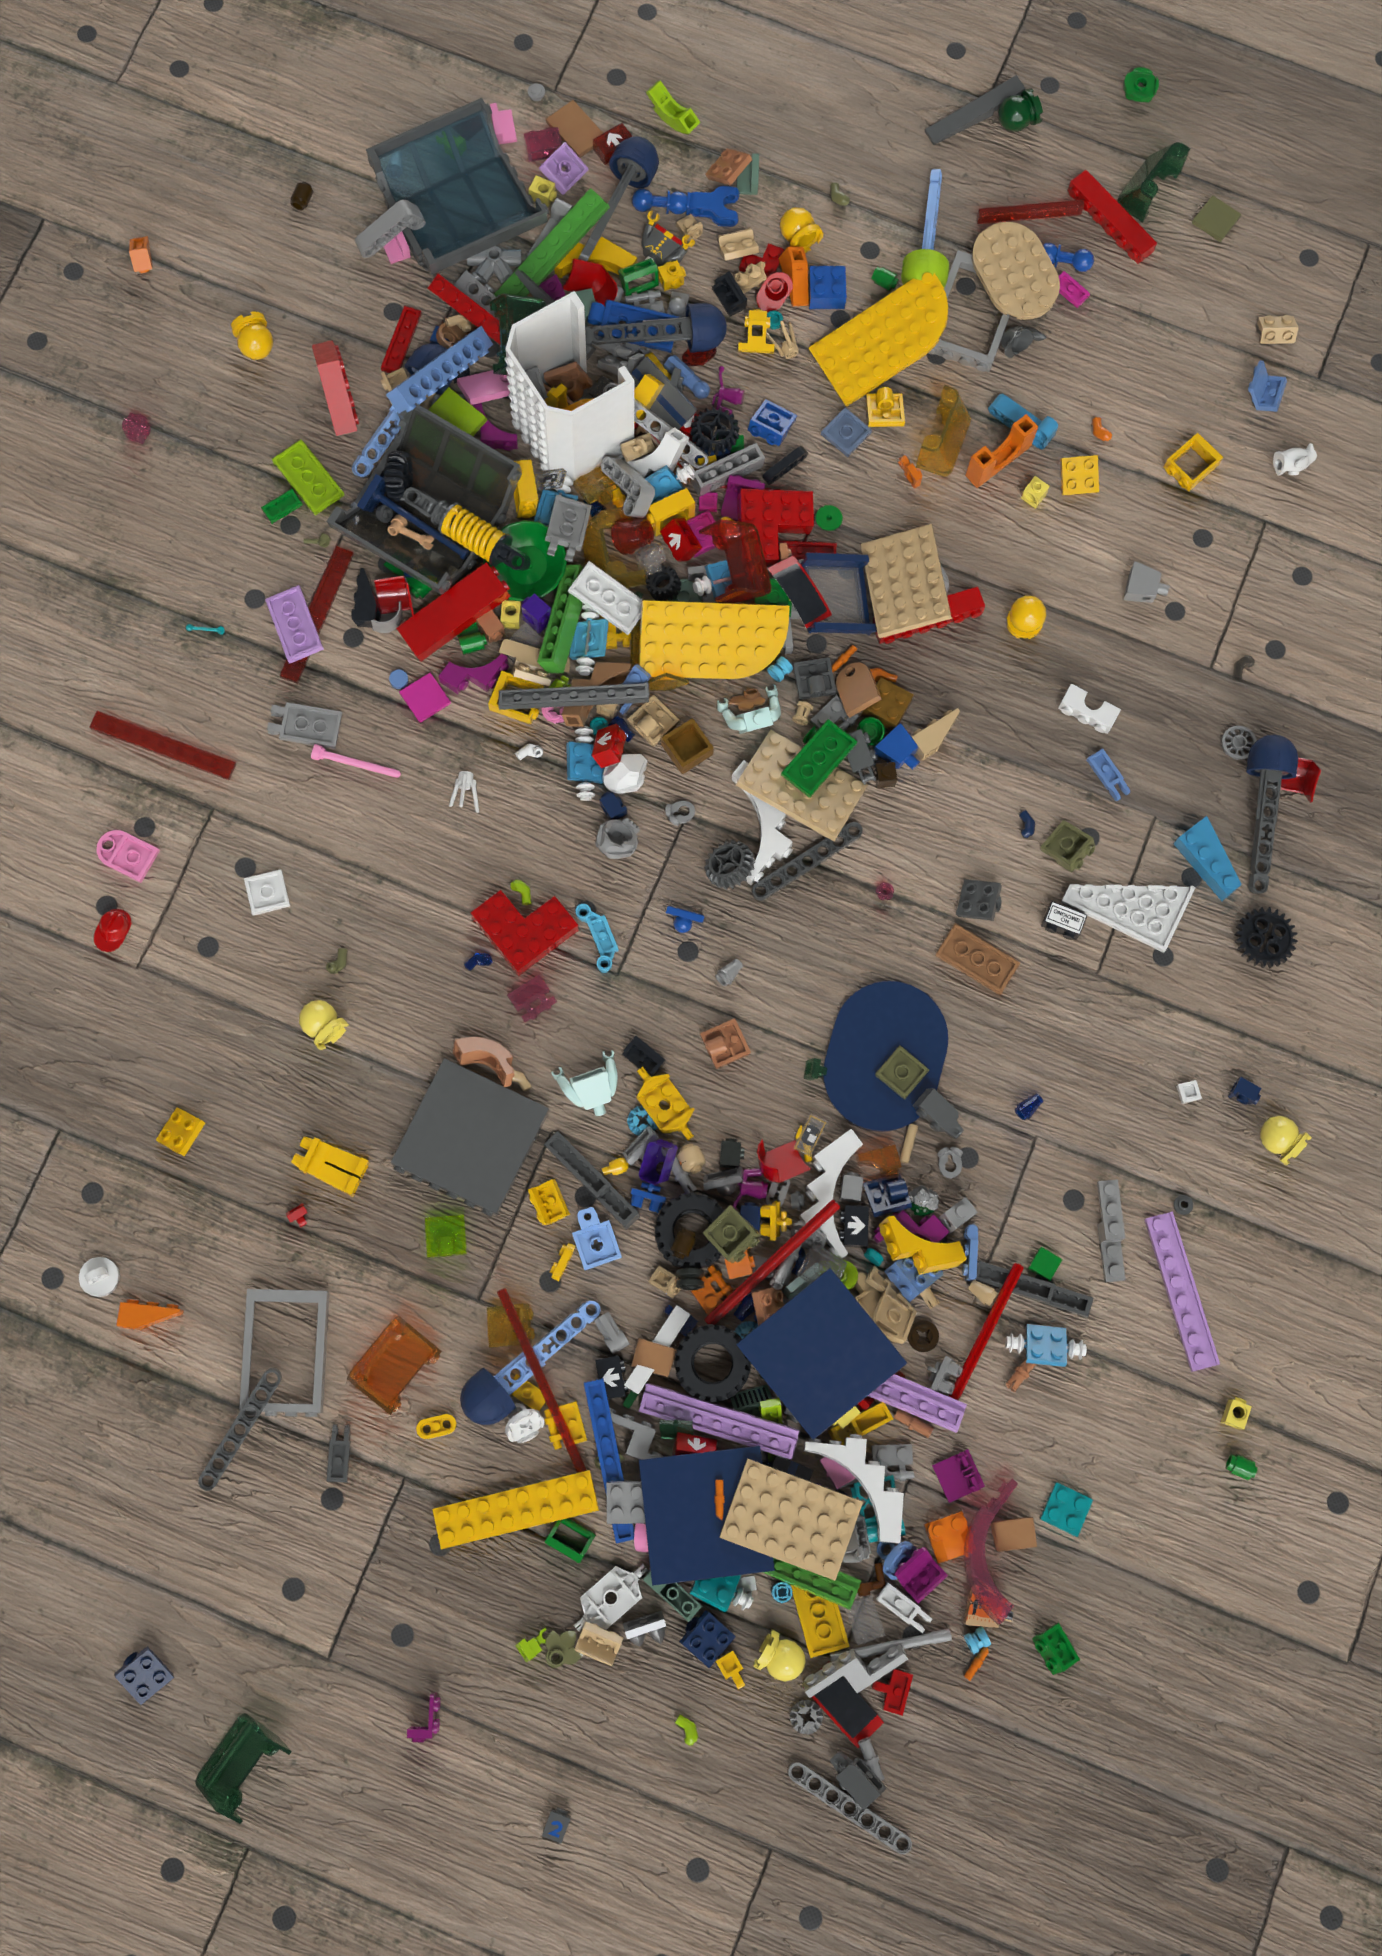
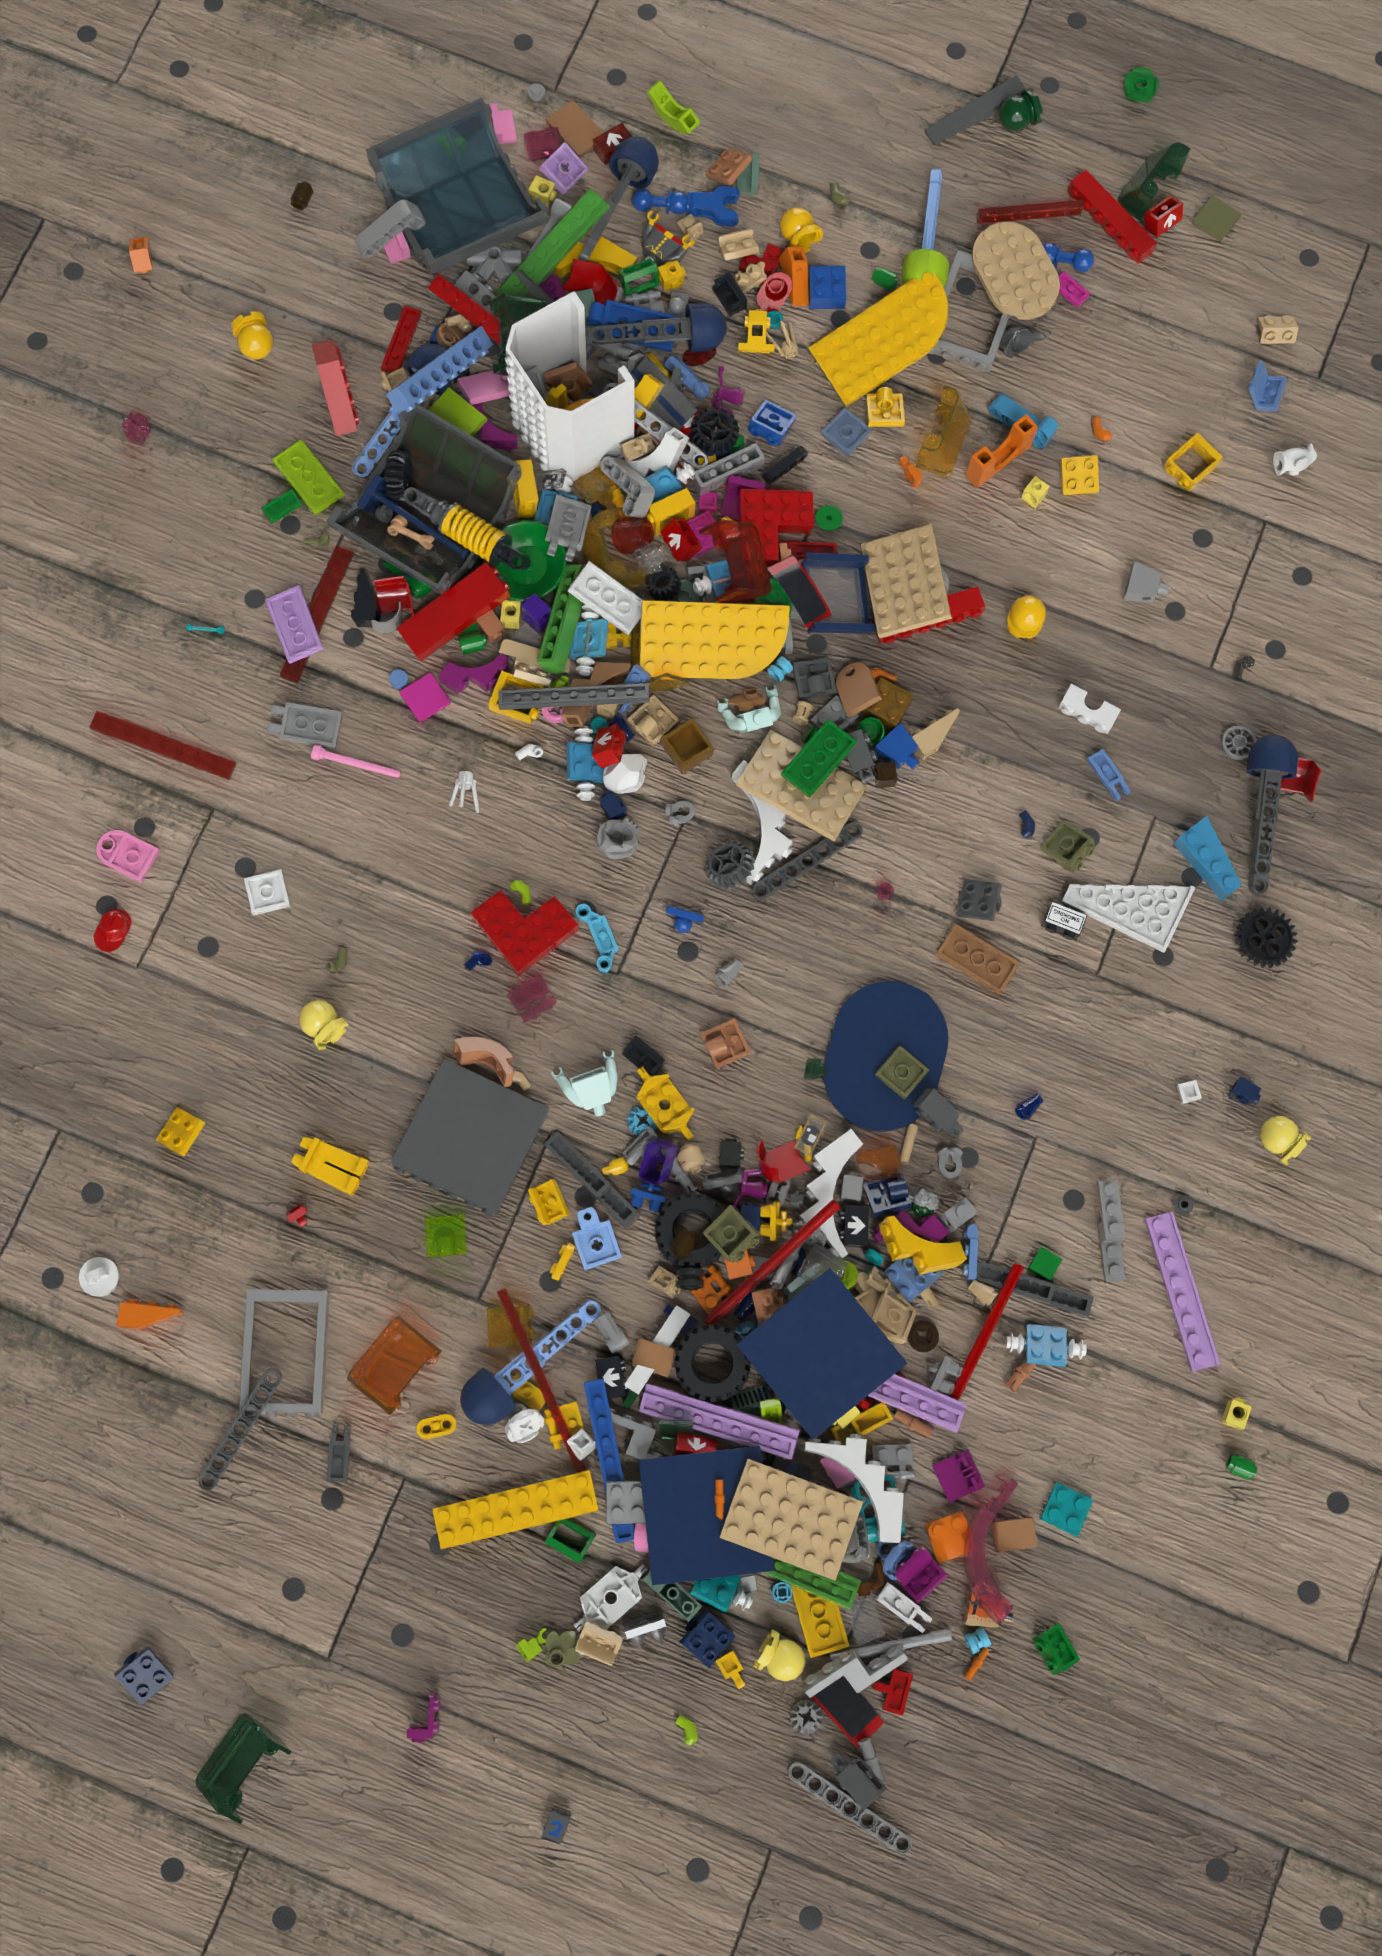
orange piece [831,645,857,672] -> none
none -> white slope [567,1429,596,1461]
none -> red brick [1144,195,1183,237]

